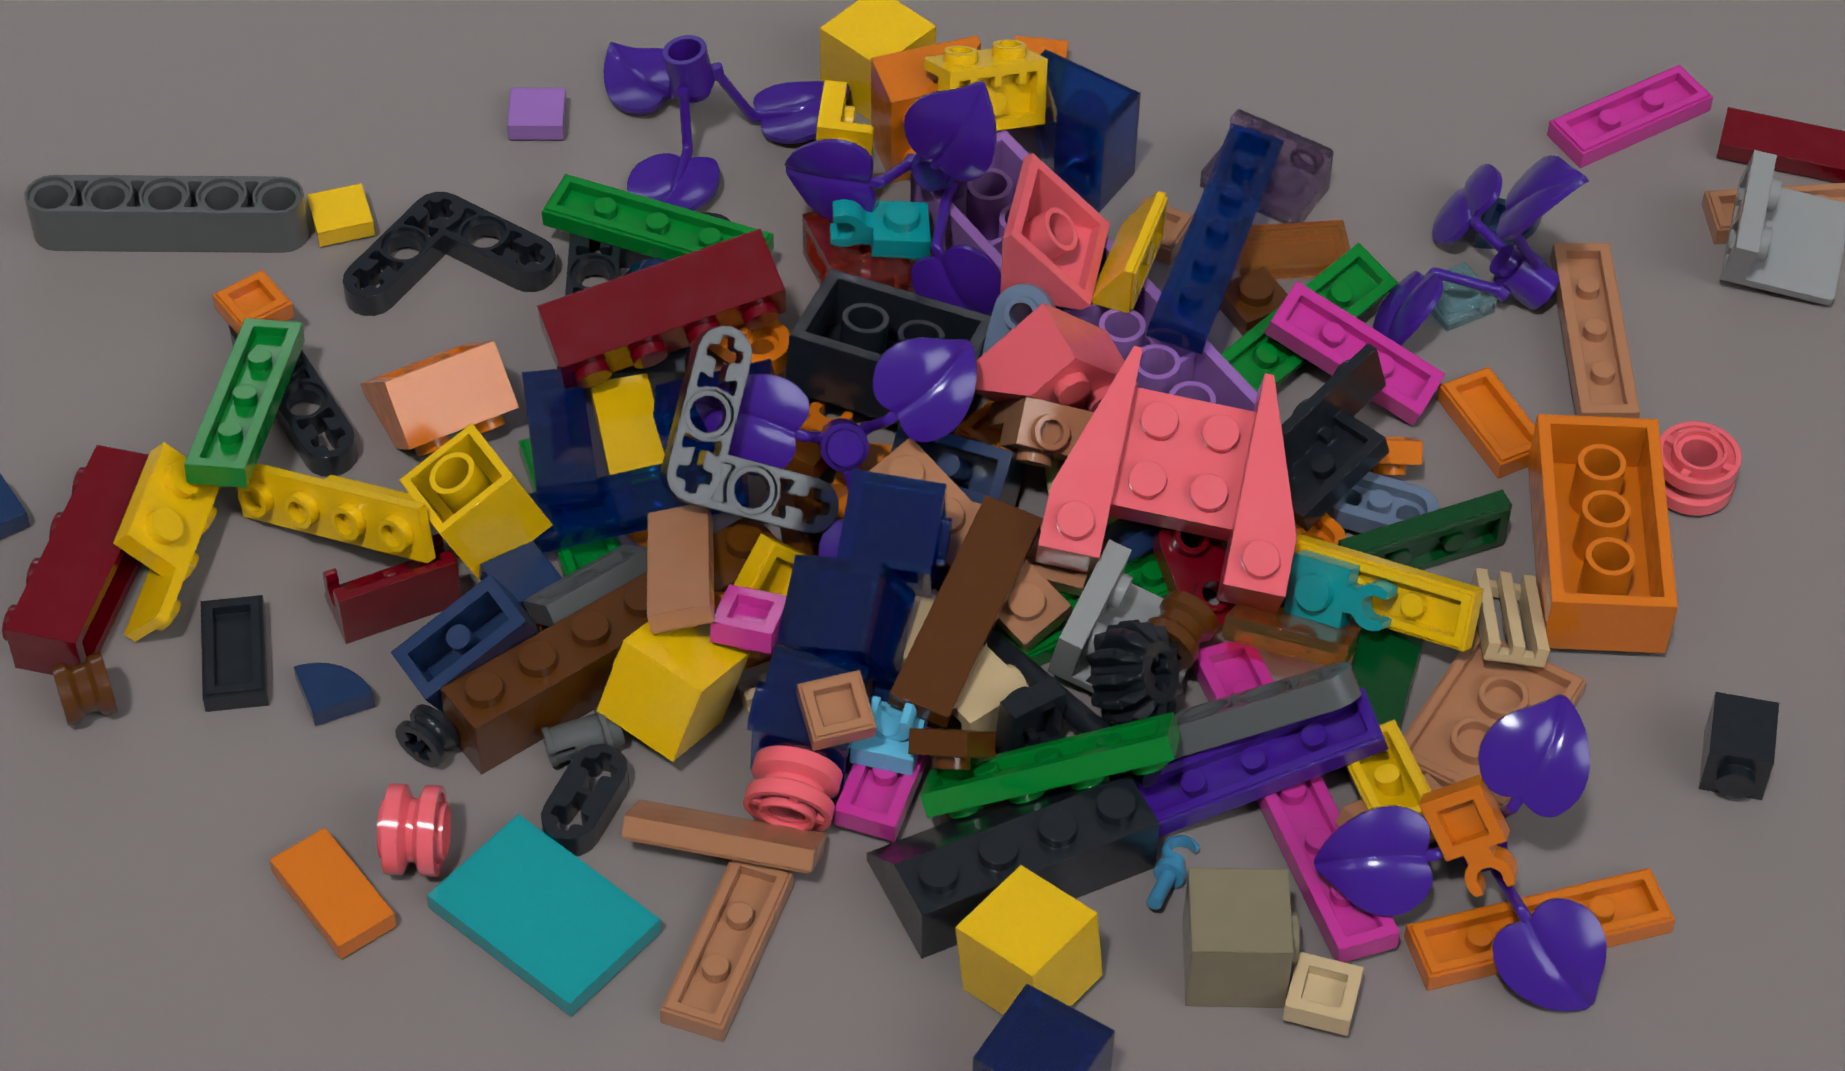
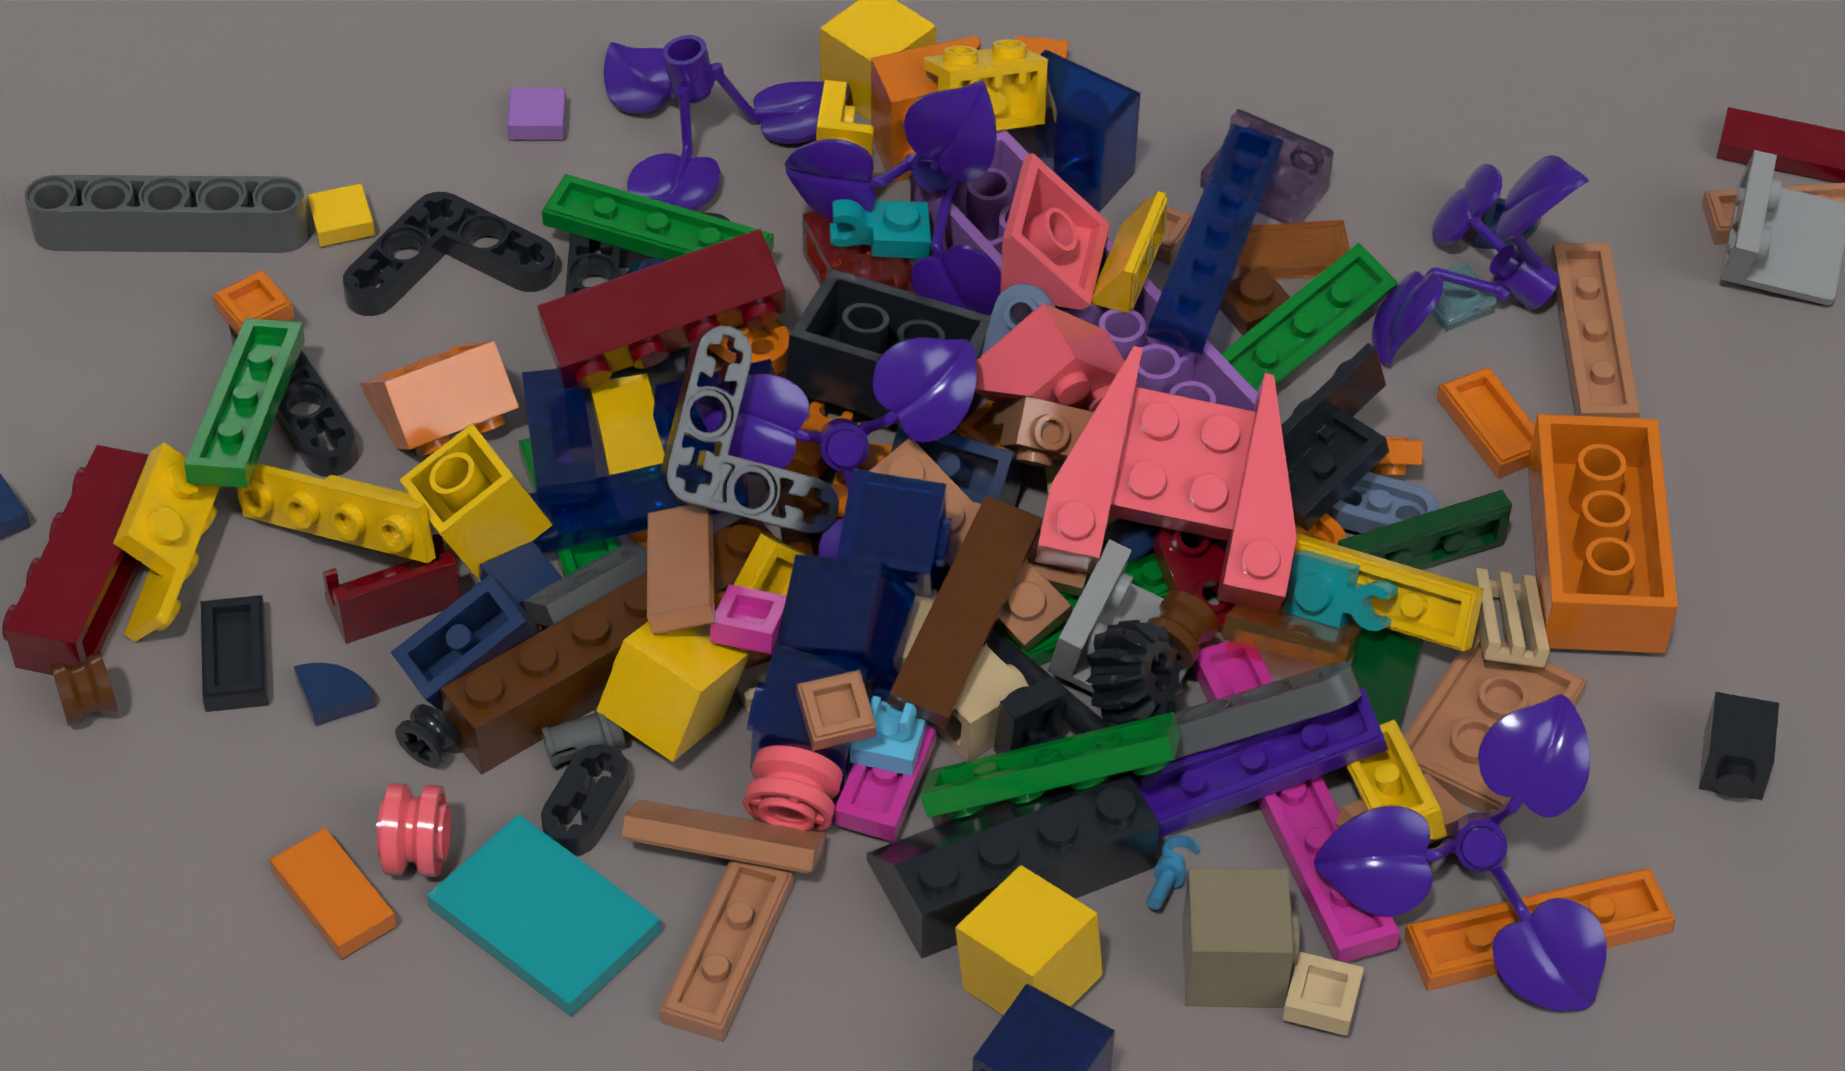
reddish brown plate [908,728,996,770] -> none
dark pink plate [1264,281,1445,426] -> none
orange plate [1419,774,1518,897] -> none
dark pink tile [1547,64,1713,168] -> none
coral wheel [1660,421,1742,516] -> none

